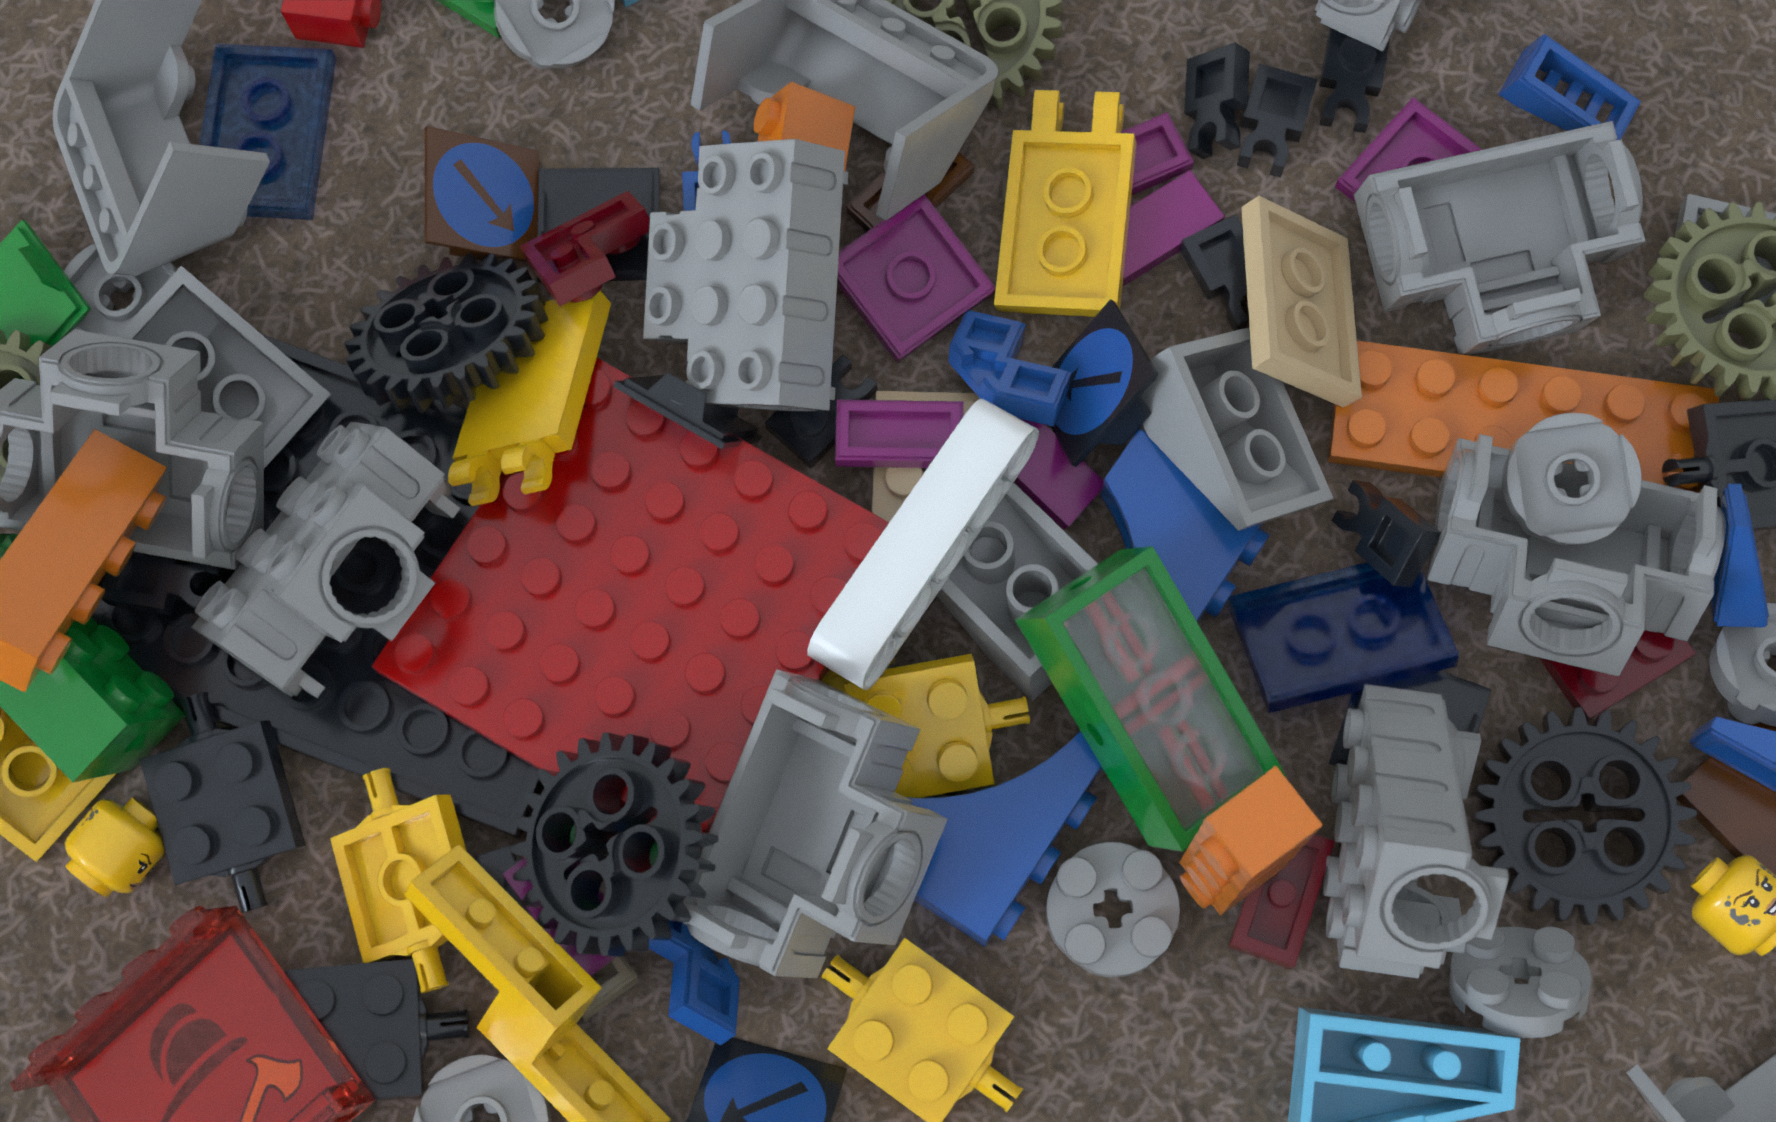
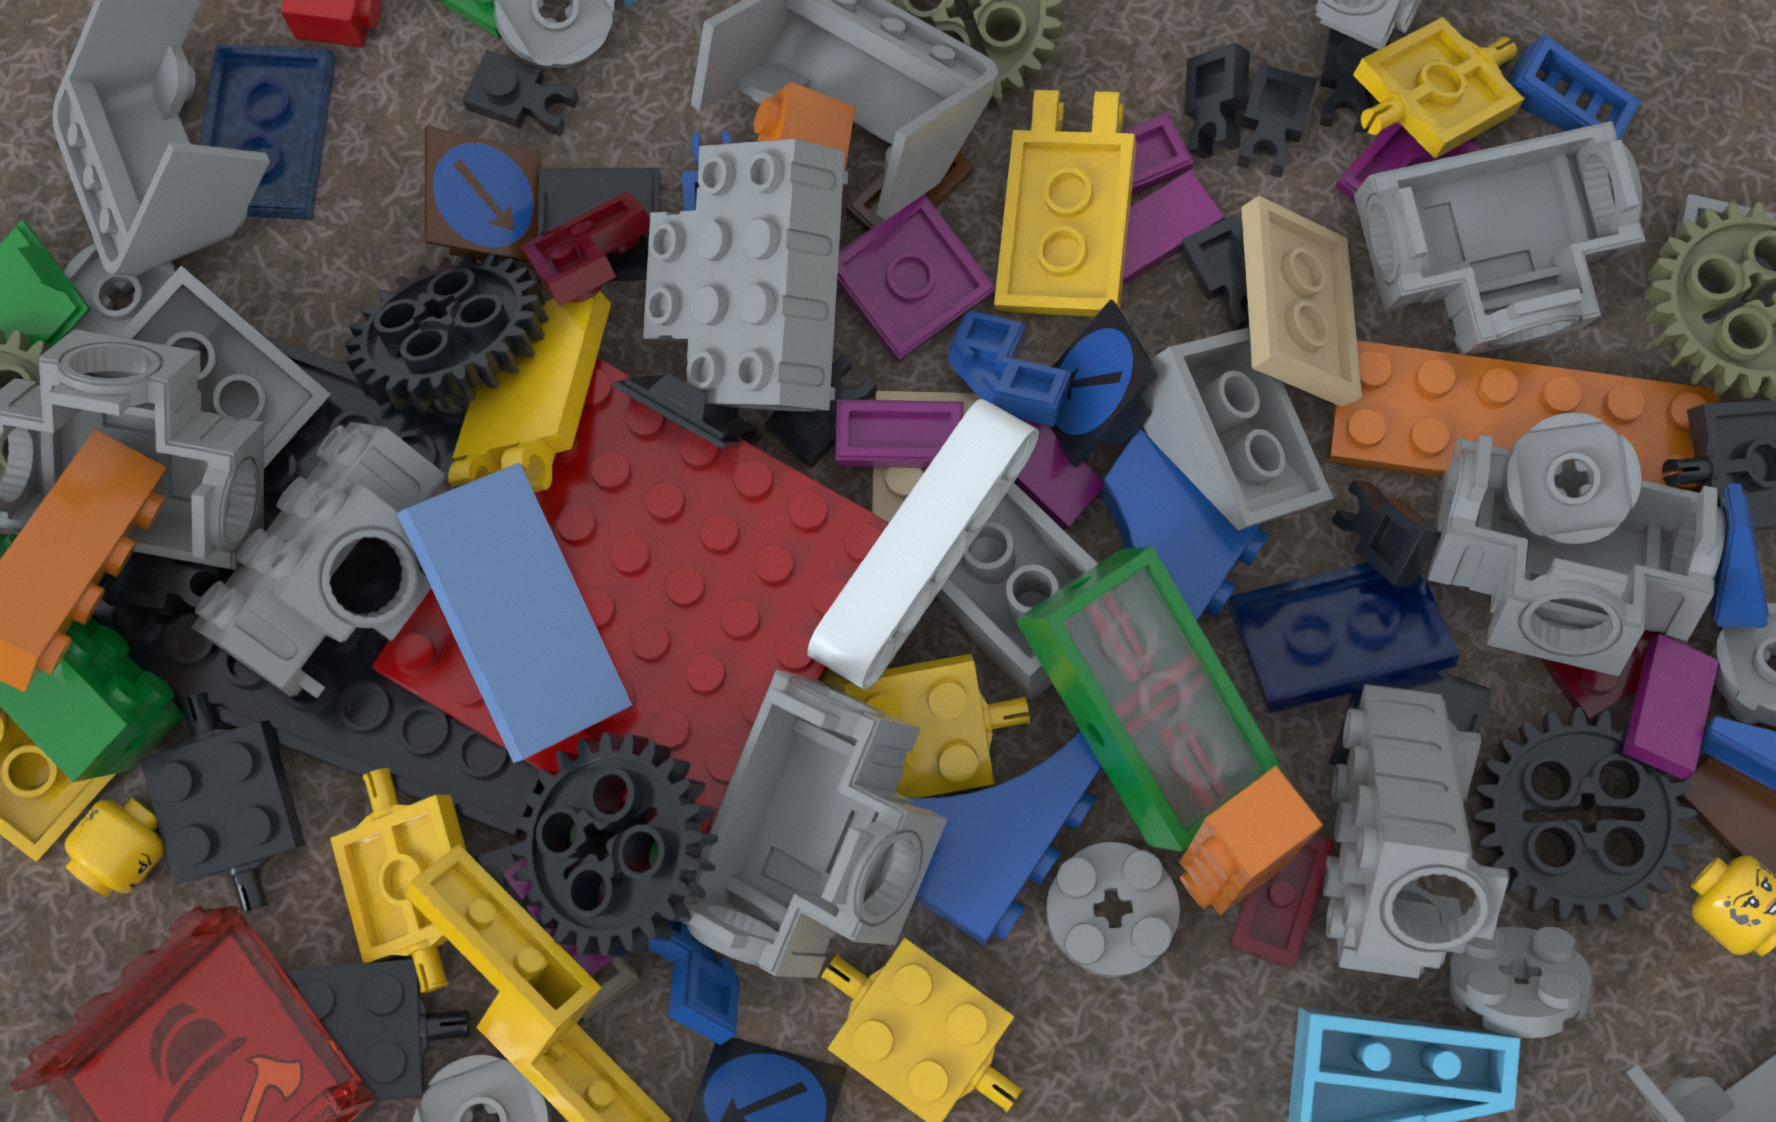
none -> medium blue tile [397,462,632,763]
none -> black plate [462,50,579,136]
none -> yellow plate [1353,17,1525,159]
none -> magenta tile [1622,633,1719,780]

